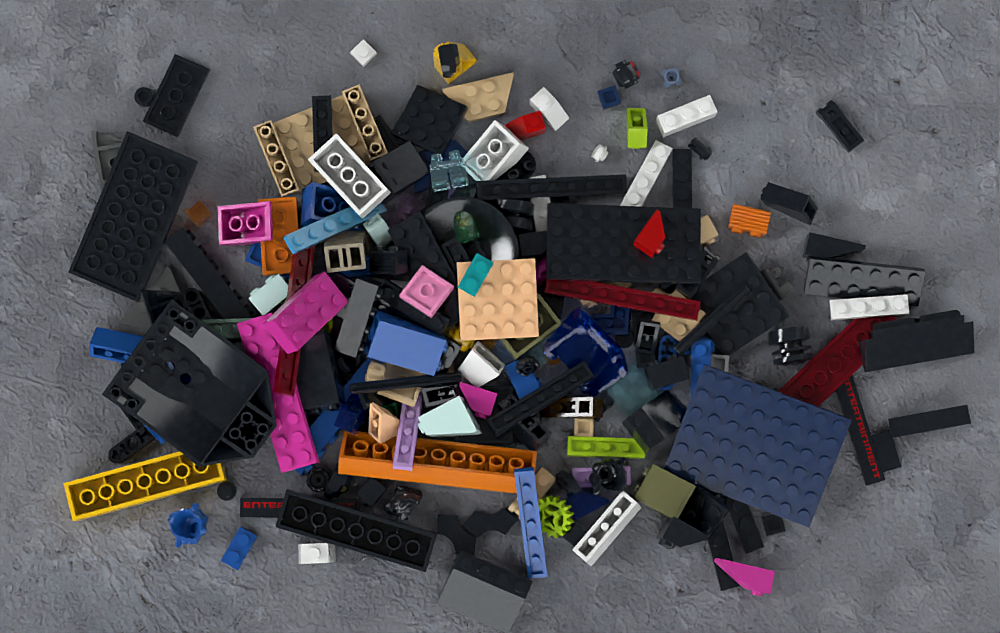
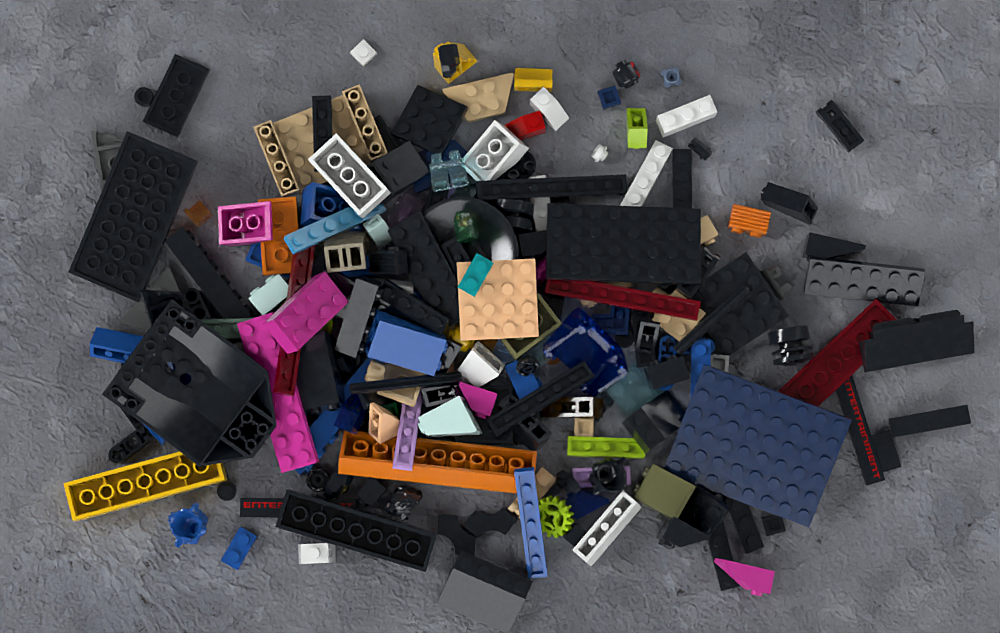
bright pink tile [399,265,454,318] -> none
red slope [633,210,665,258] -> none
white plate [829,295,909,320] -> none
none -> yellow panel [514,68,553,92]

